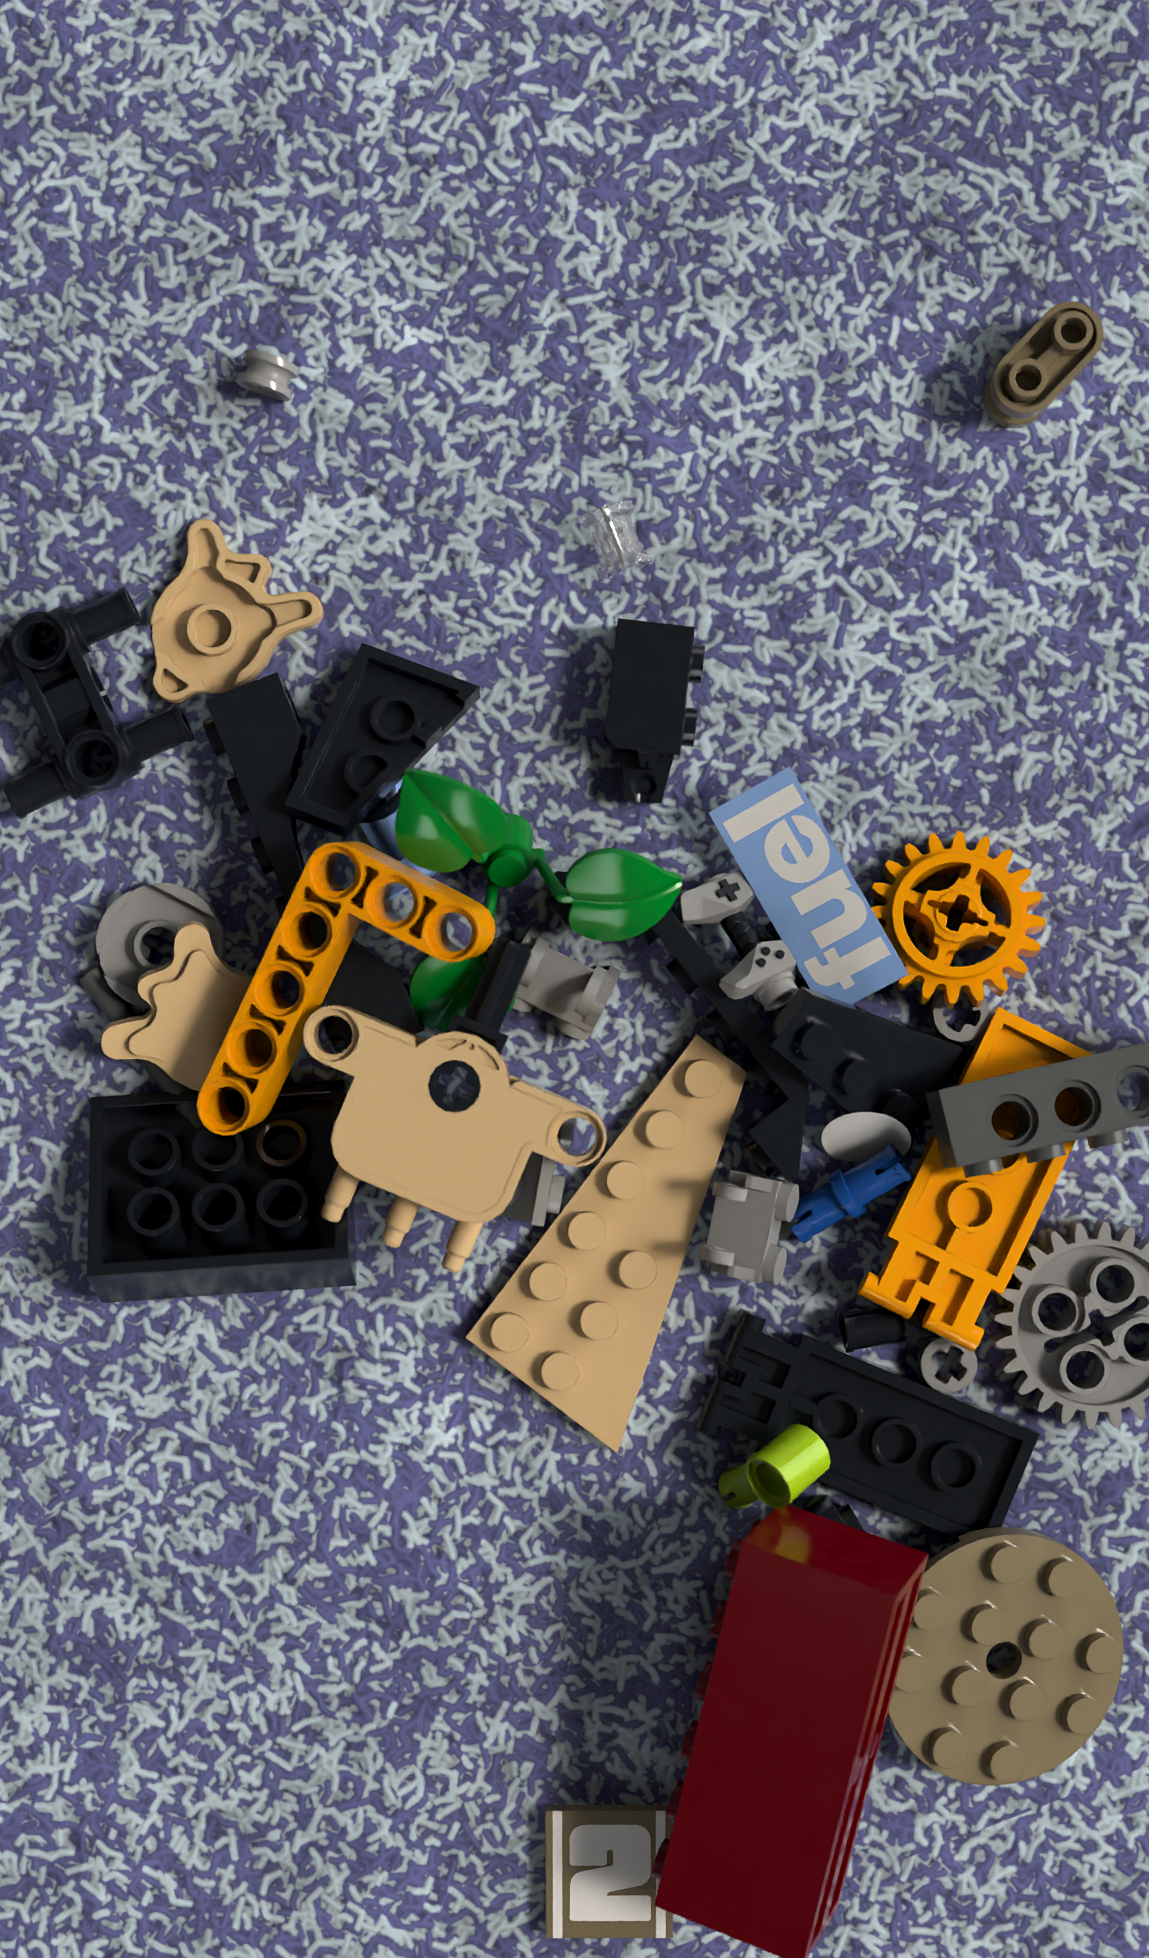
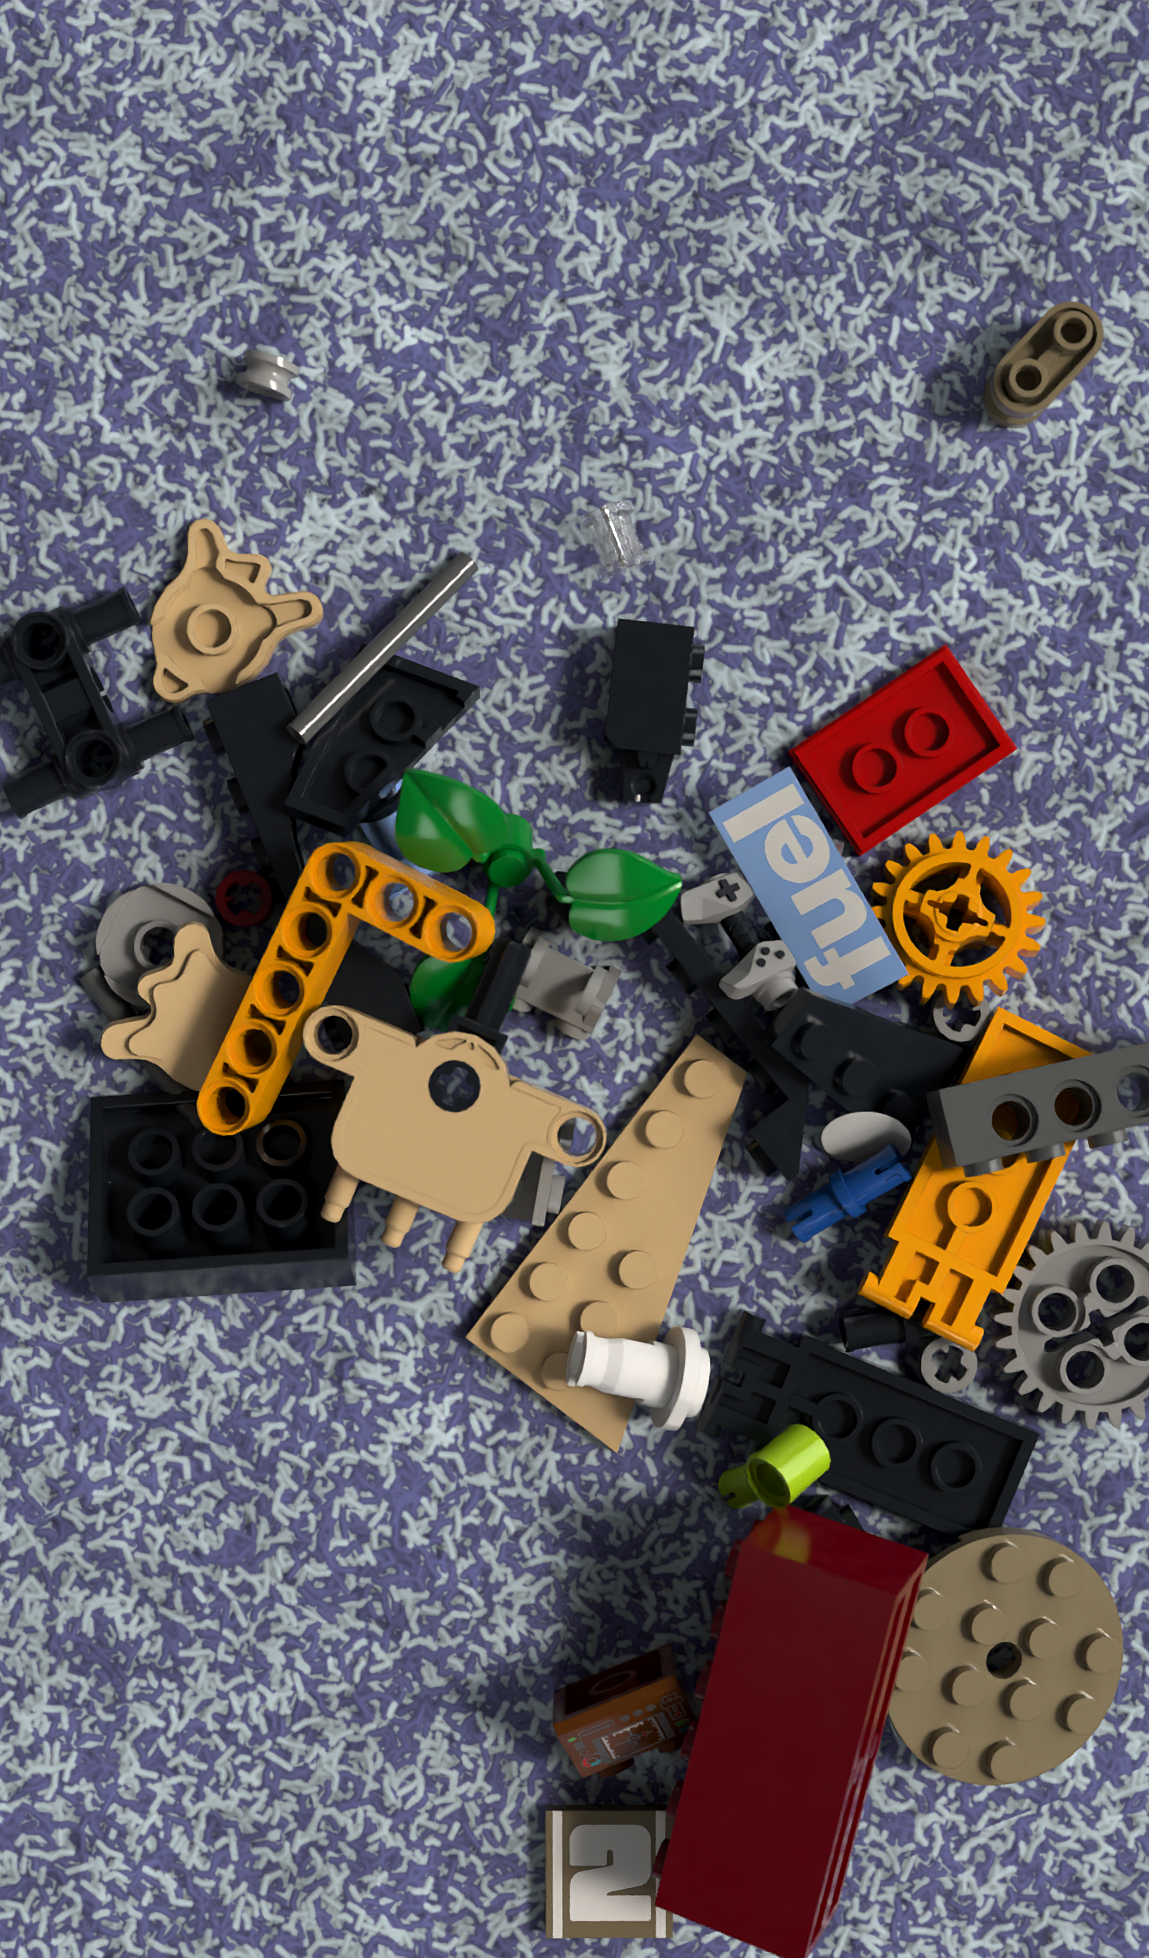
light grey piece [699,1170,799,1285] -> none
none -> dark red bush [215,870,276,927]
none -> dark grey piece [286,552,478,745]
none -> reddish brown slope [552,1643,700,1778]
none -> white piece [566,1326,710,1431]
none -> red tile [787,644,1017,857]

